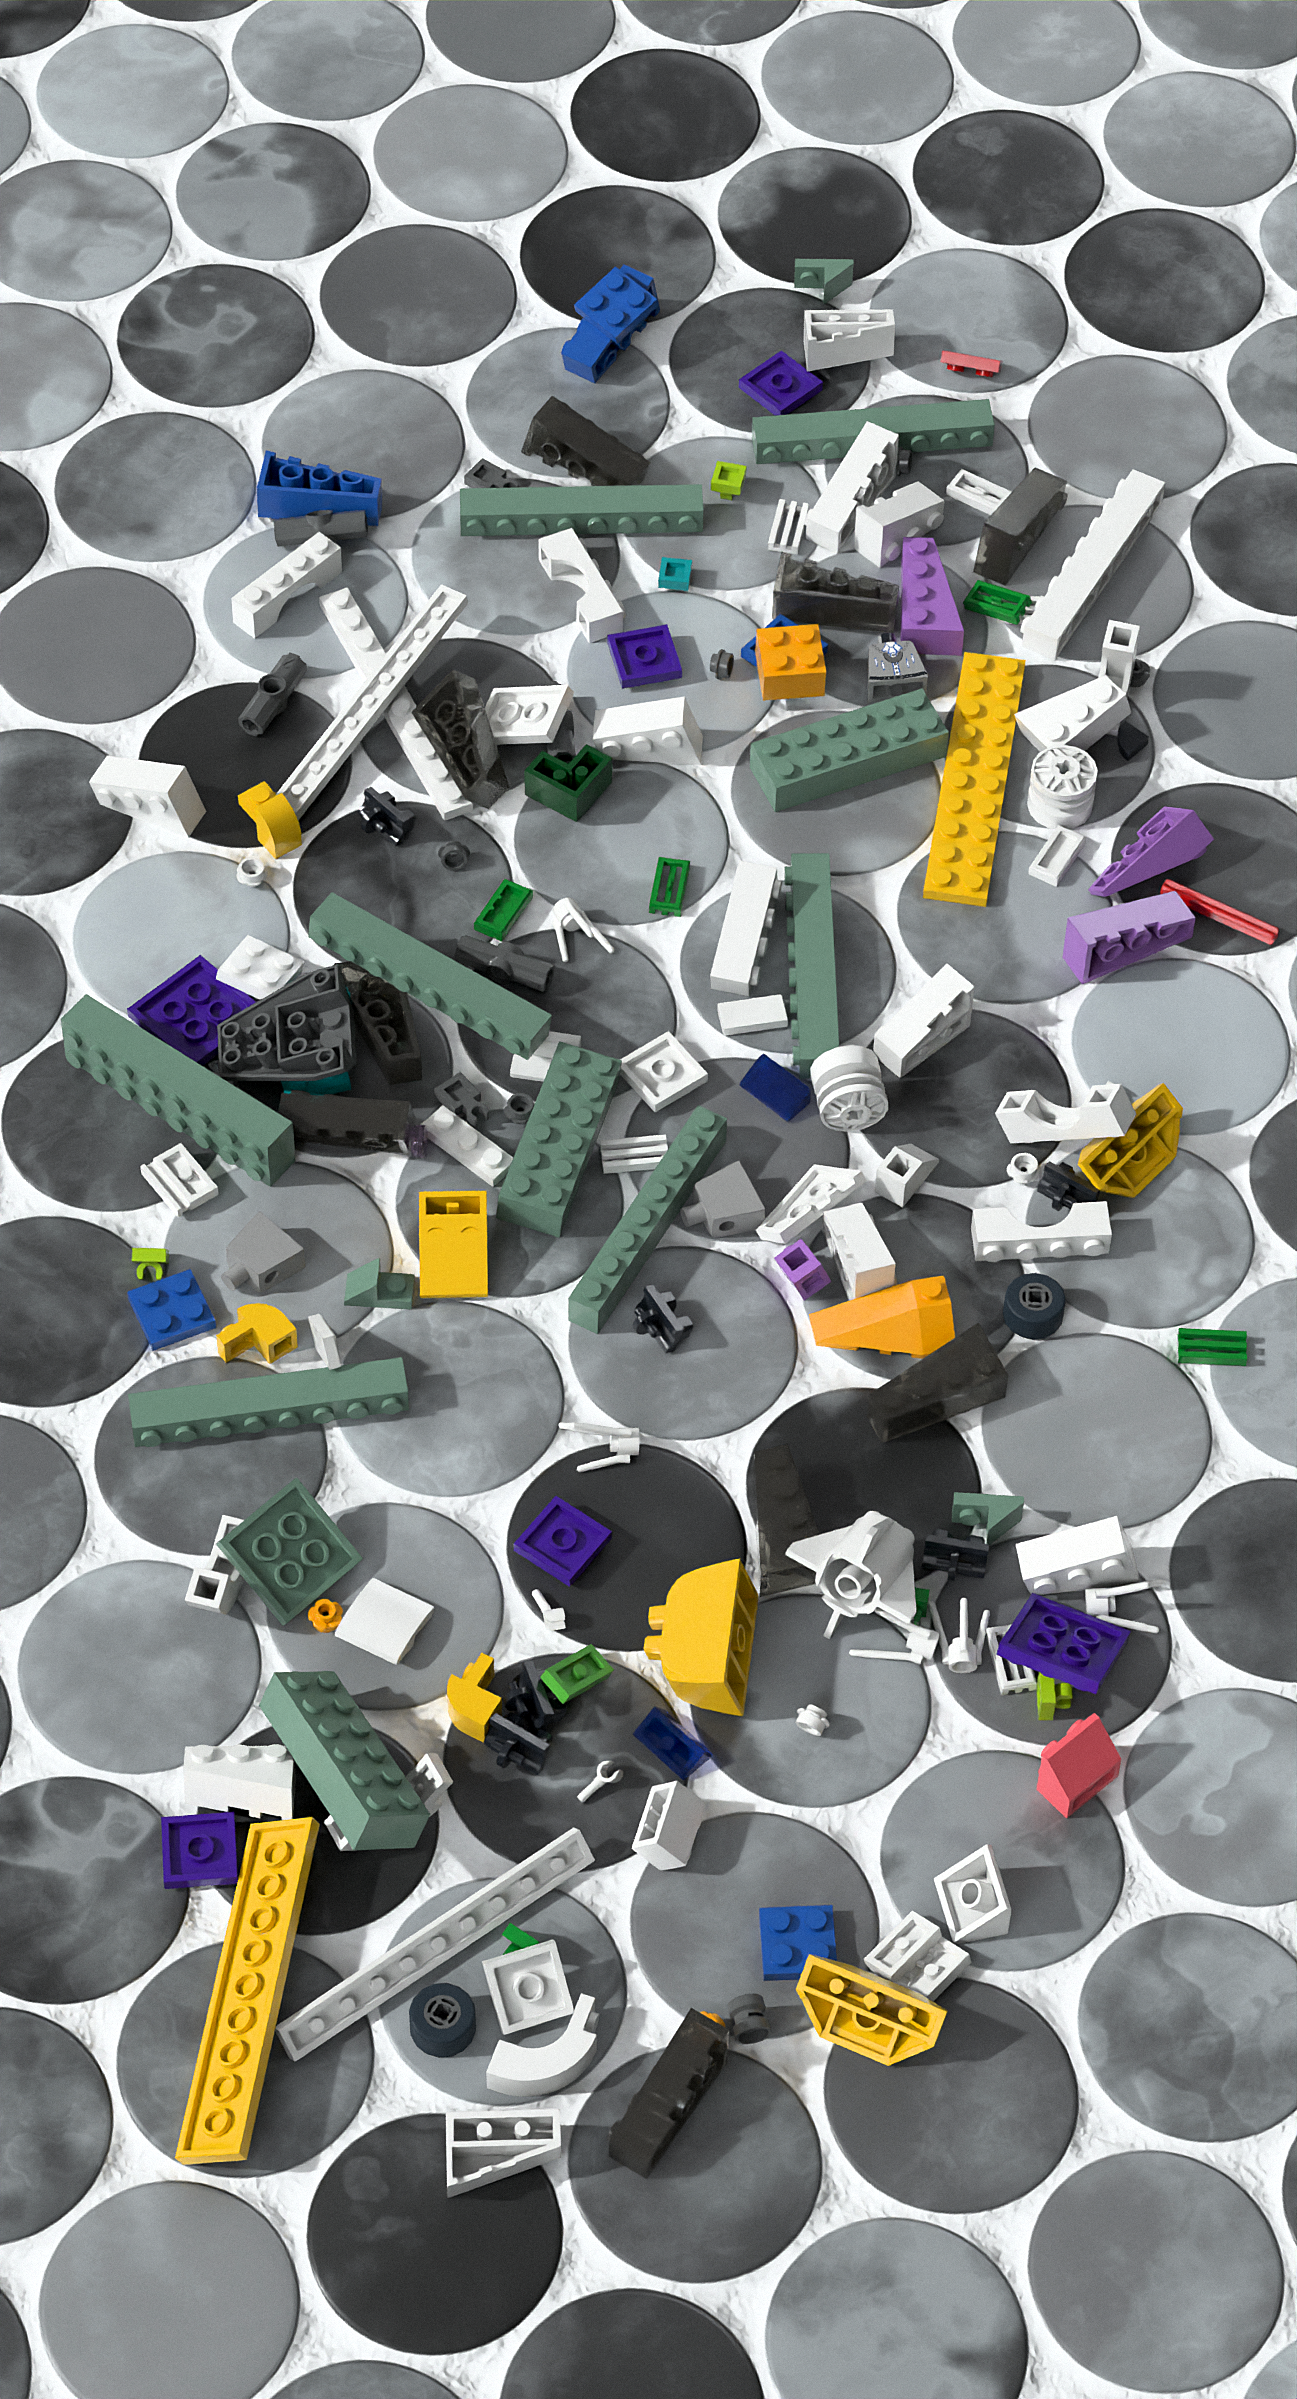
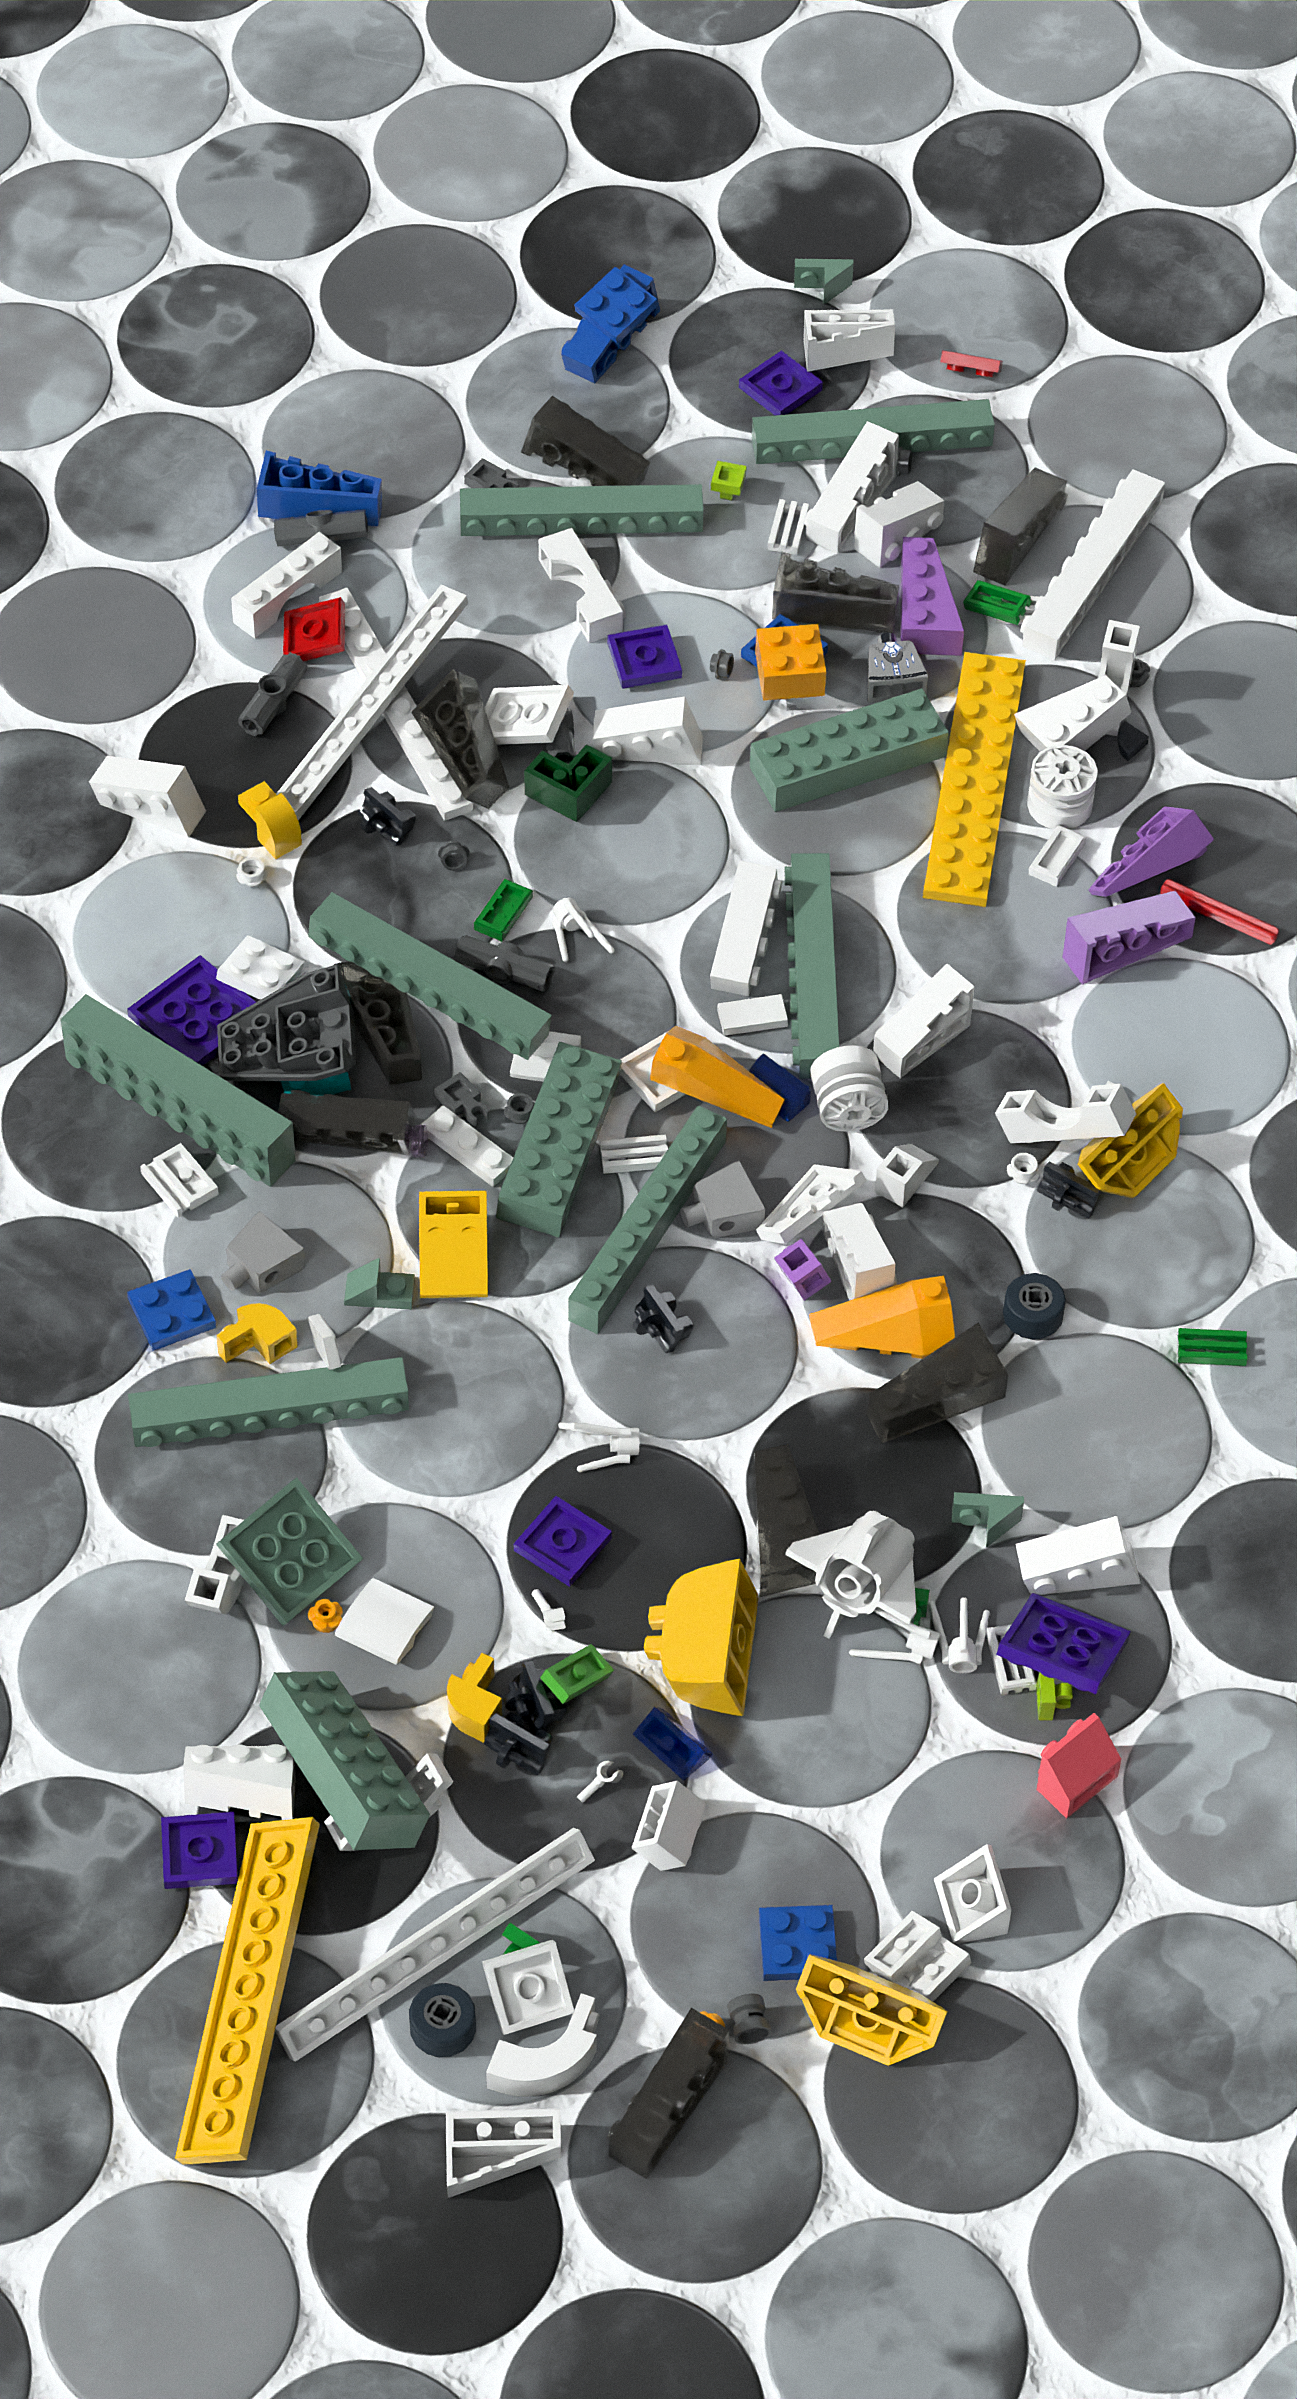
lime tile [132,1248,169,1280] -> none
green tile [649,857,690,917] -> none
teal plate [658,557,692,591] -> none
white plate [795,1705,830,1736] -> none
black hips [922,1529,989,1582] -> none
white tile [946,469,1014,518] -> none
white arch [971,1201,1112,1262] -> none
white plant [1085,1579,1164,1634] -> none
none -> red plate [283,597,345,662]
none -> light orange wedge [650,1026,785,1128]

